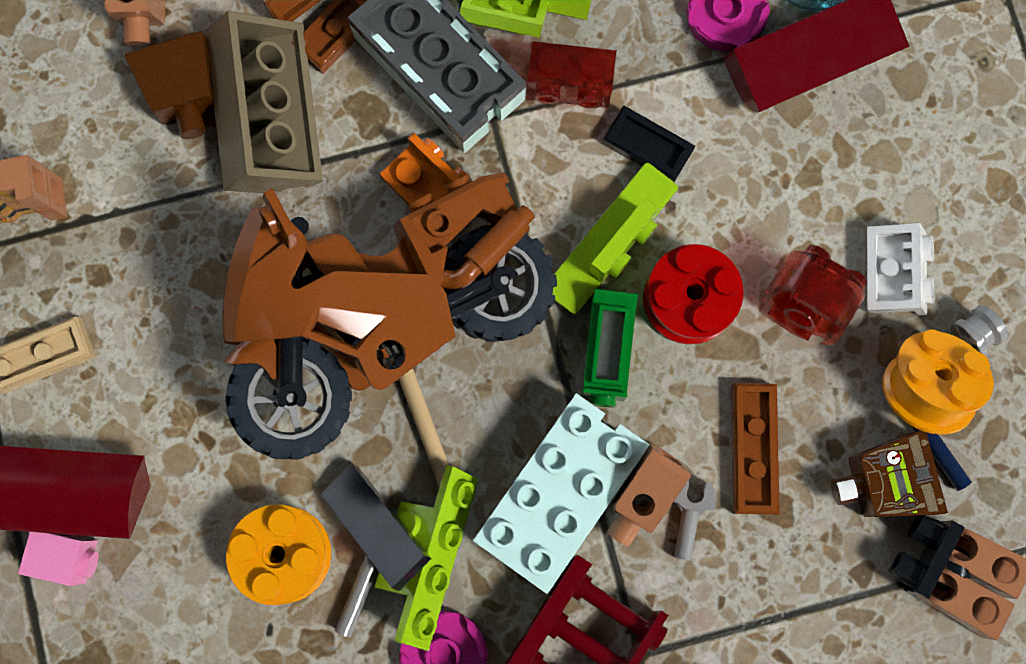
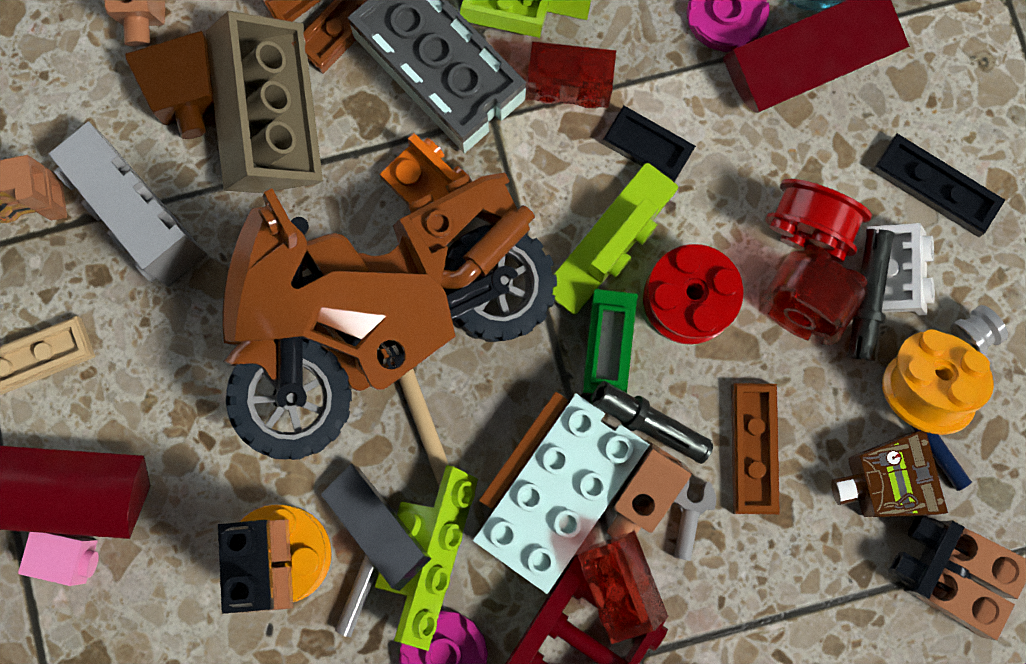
none -> light grey wedge [49,121,208,287]
none -> black hips [218,520,293,614]
none -> dark orange tile [479,392,569,509]
none -> clear red brick [577,530,669,644]
none -> pearl dark grey pin [592,381,713,464]
none -> red wheel [765,179,872,262]
none -> pearl dark grey pin [846,229,895,361]
none -> black tile [871,133,1005,237]

